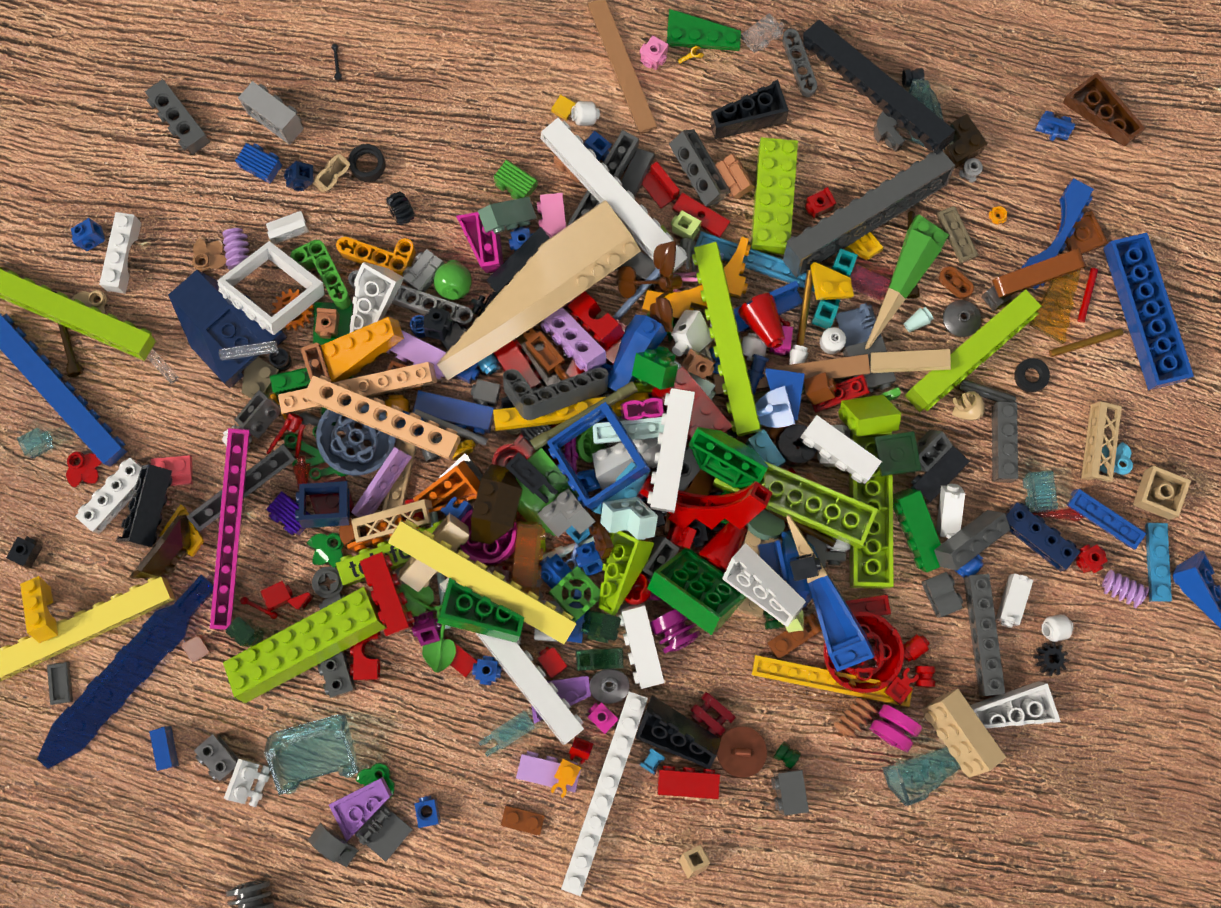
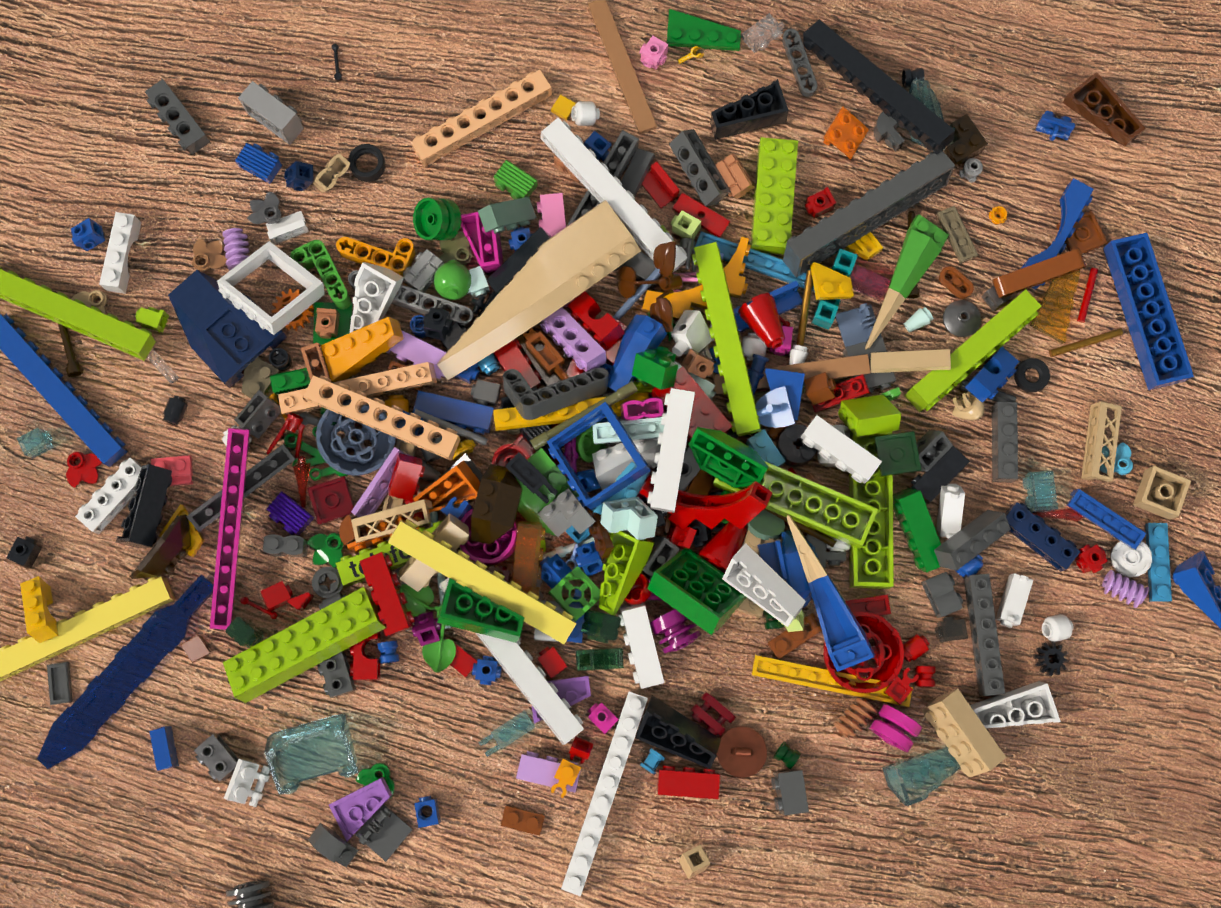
clear axle [219,341,278,361] -> none
dark blue window [295,481,350,528] -> none
black gear [386,191,415,225] -> none
flat silver dish [590,669,630,704] -> none
black brick [790,553,822,581] -> none
white head [820,327,846,354] -> none
none -> lime brick [135,307,169,333]
none -> black brick [162,395,188,426]
none -> flat silver plate [247,191,281,224]
none -> dark grey brick [263,534,308,558]
none -> blue wheel [377,641,400,664]
none -> red brick [388,453,425,501]
none -> light nougat brick [411,70,552,167]
none -> green wheel [413,198,461,241]
none -> dark grey cone [419,460,441,482]
none -> olive plate [439,231,472,265]
none -> light aqua brick [467,266,490,298]
none -> orange hinge [823,106,869,159]
none -> clear smoke brick [935,616,968,643]
none -> blue arch [965,347,1020,403]
none -> white tile [1110,541,1152,578]

